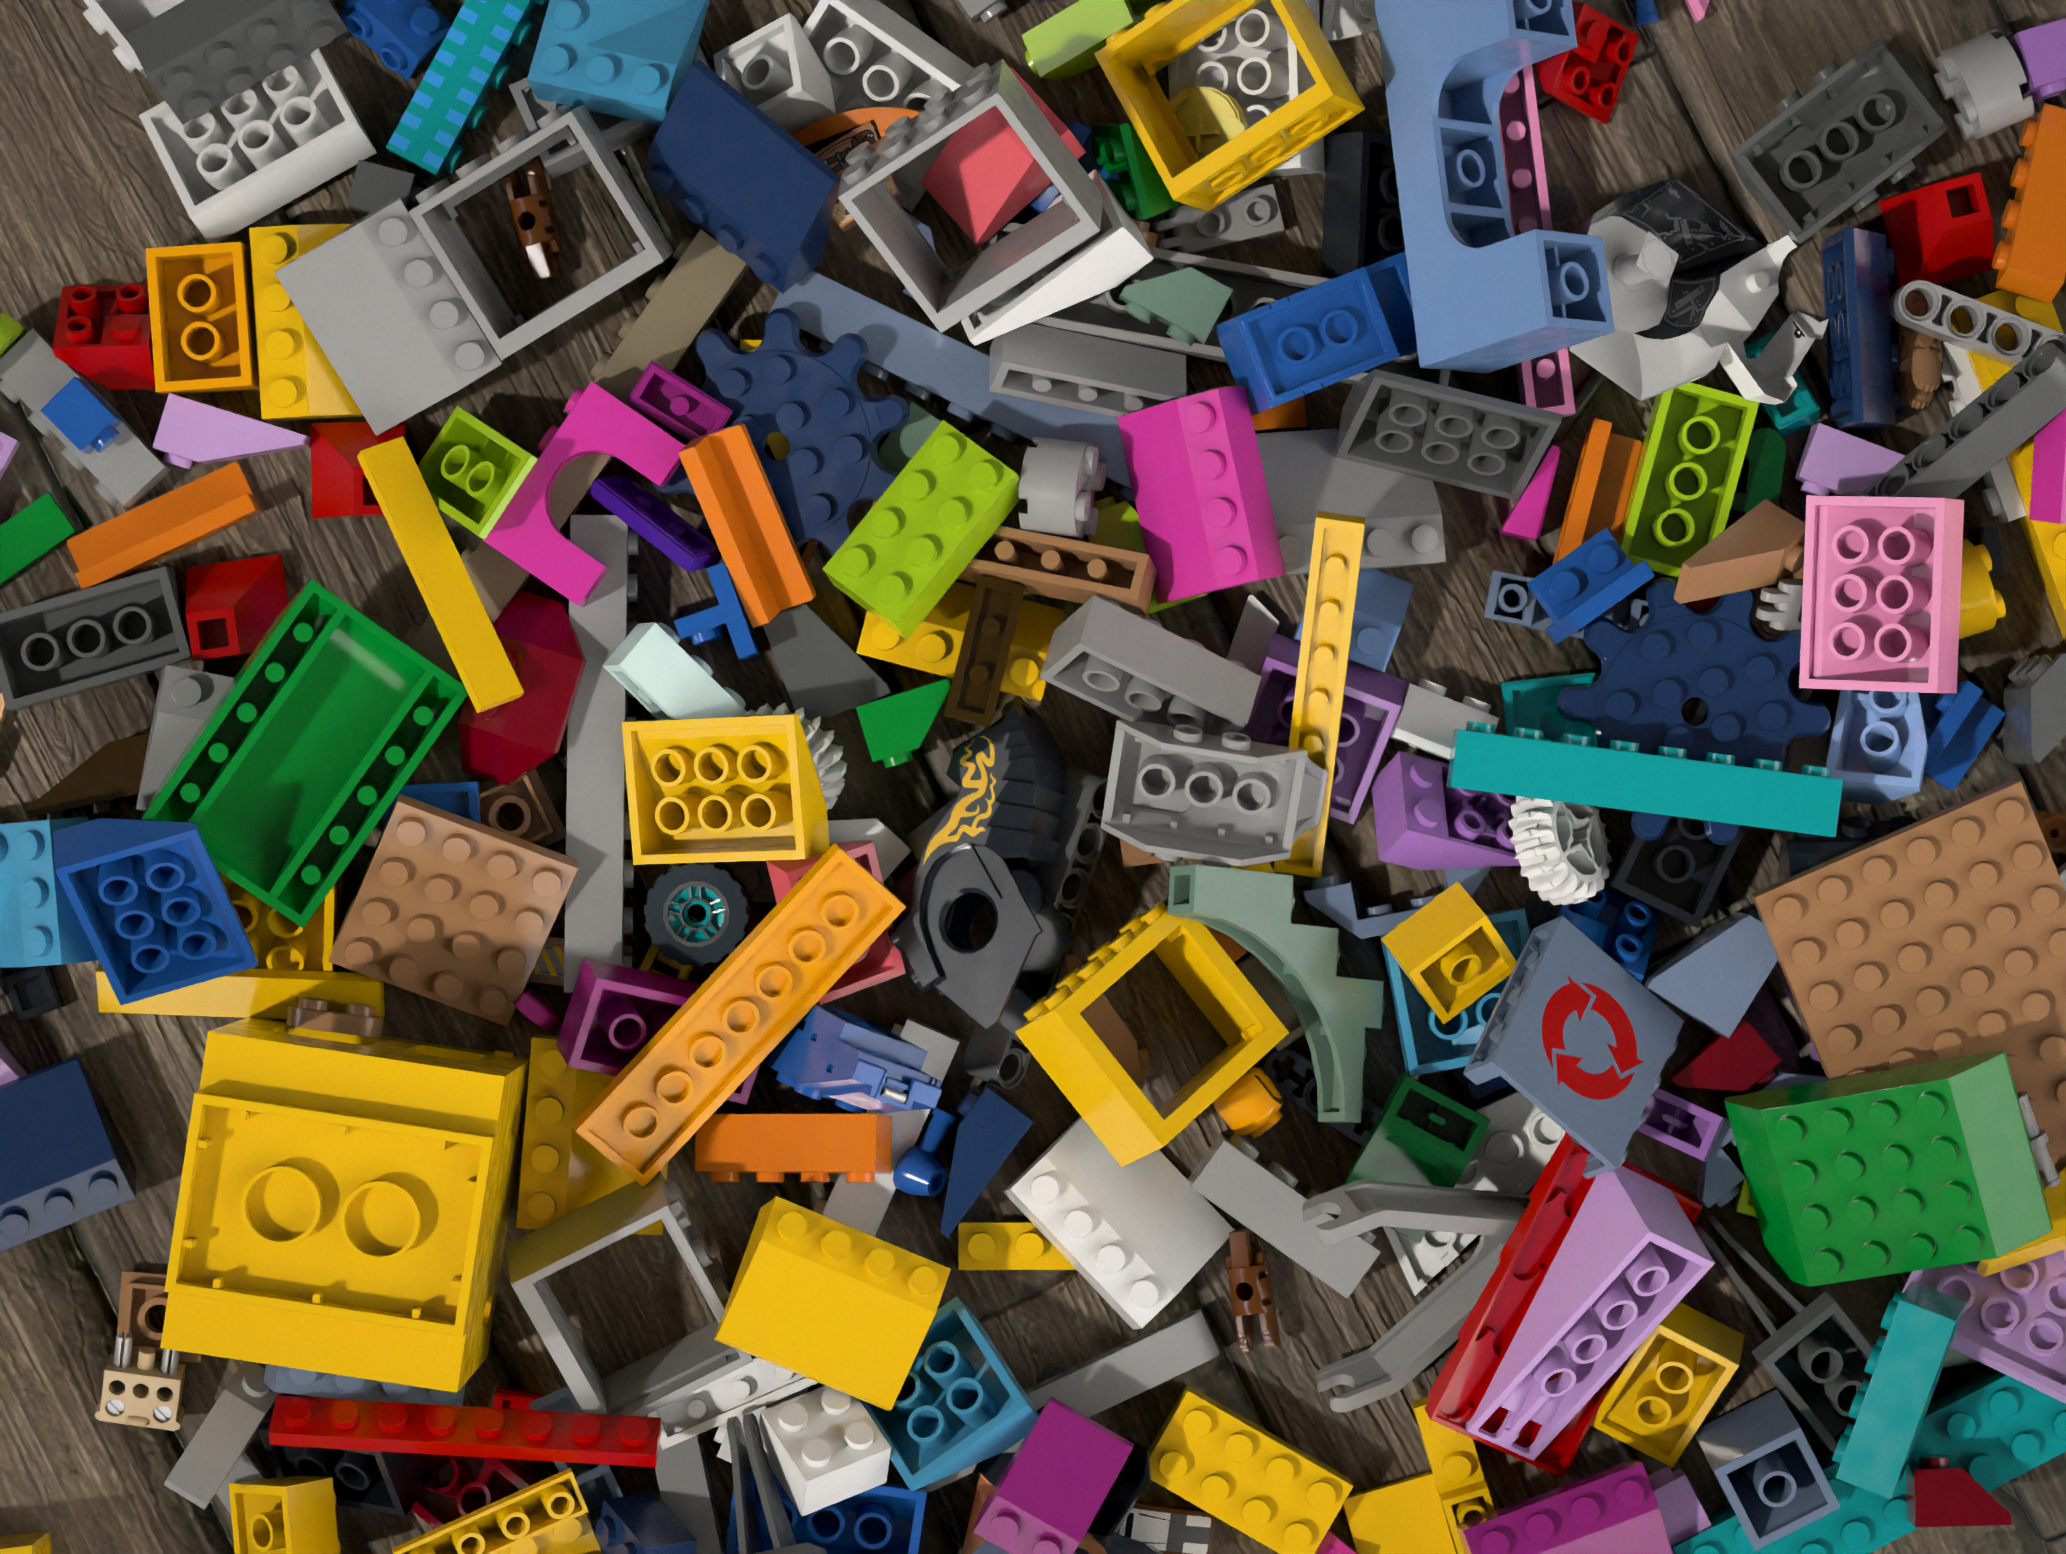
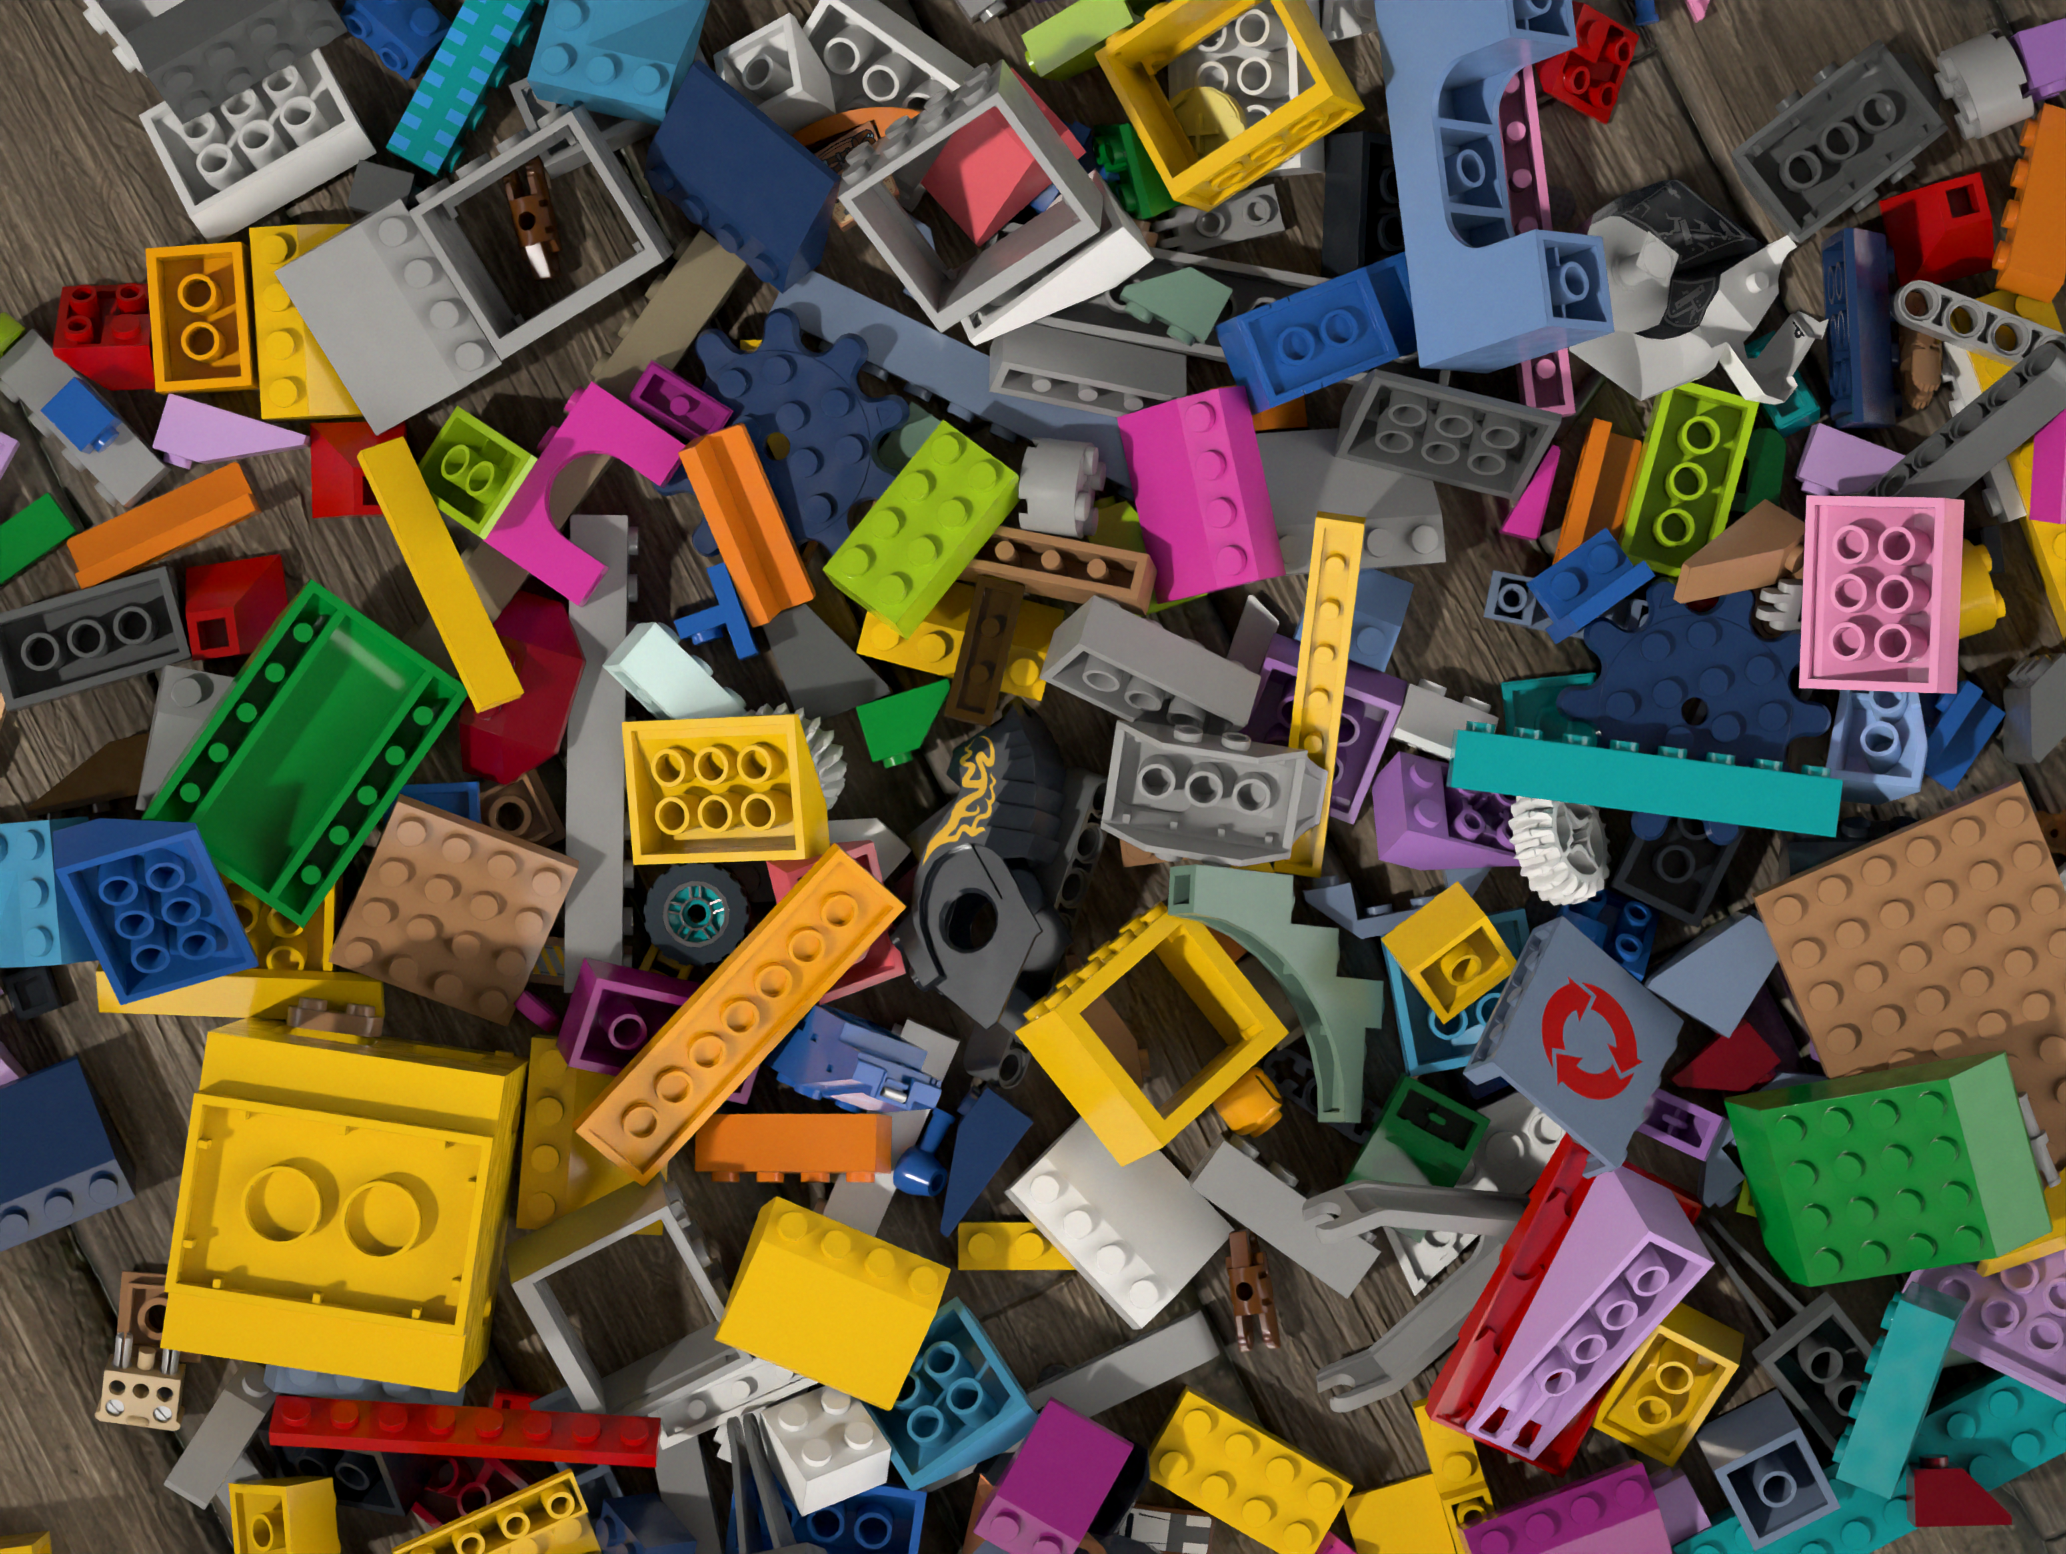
dark purple tile [588,474,722,572] -> none

